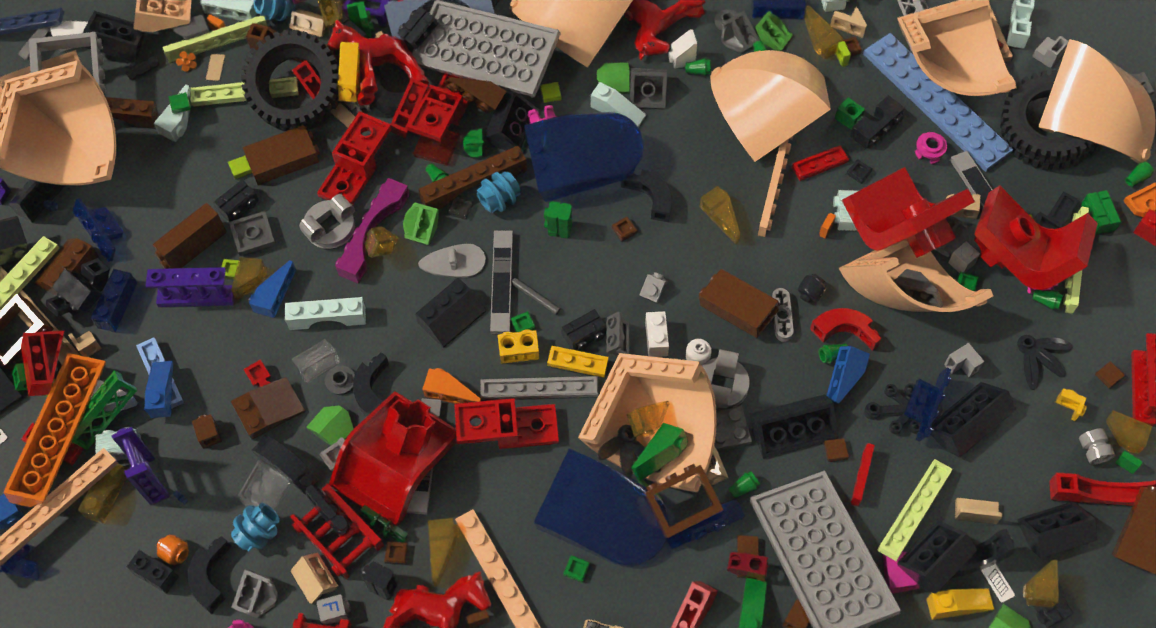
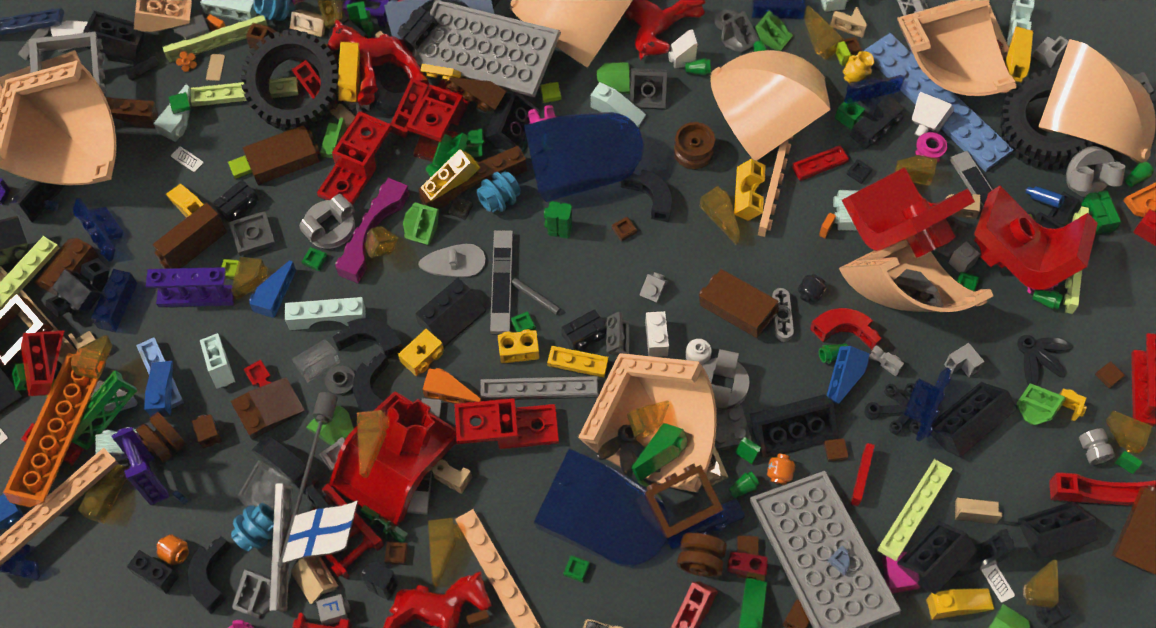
none -> clear yellow slope [71,335,112,379]
none -> reddish brown wheel [135,412,186,463]
none -> yellow slope [166,184,204,218]
none -> white sticker [171,147,203,172]
none -> light aqua slope [200,333,235,389]
none -> light grey tile [270,483,293,612]
none -> flag [277,392,358,568]
none -> green tile [301,247,328,271]
none -> bright green panel [320,117,347,158]
none -> black arch [333,318,403,359]
none -> clear yellow slope [357,410,389,478]
none -> yellow brick [398,329,444,377]
none -> yellow plate [421,64,461,80]
none -> yellow slope [421,149,480,201]
none -> green bracket [432,133,468,169]
none -> tan leg [432,460,472,494]
none -> reddish brown wheel [674,122,715,170]
none -> reddish brown wheel [677,533,727,577]
none -> yellow arch [734,159,766,221]
none -> green tile [735,437,761,464]
none -> orange head [767,454,795,485]
none -> sand blue tile [828,545,850,575]
none -> yellow head [843,51,874,84]
none -> clear blue bracket [844,75,905,104]
none -> light grey plate [870,346,904,376]
none -> clear yellow slope [895,155,937,186]
none -> white torso [912,92,955,137]
none -> yellow slope [1005,26,1033,83]
none -> bright green slope [1016,383,1066,425]
none -> blue cylinder [1026,186,1065,208]
none -> light grey piece [1066,146,1126,197]

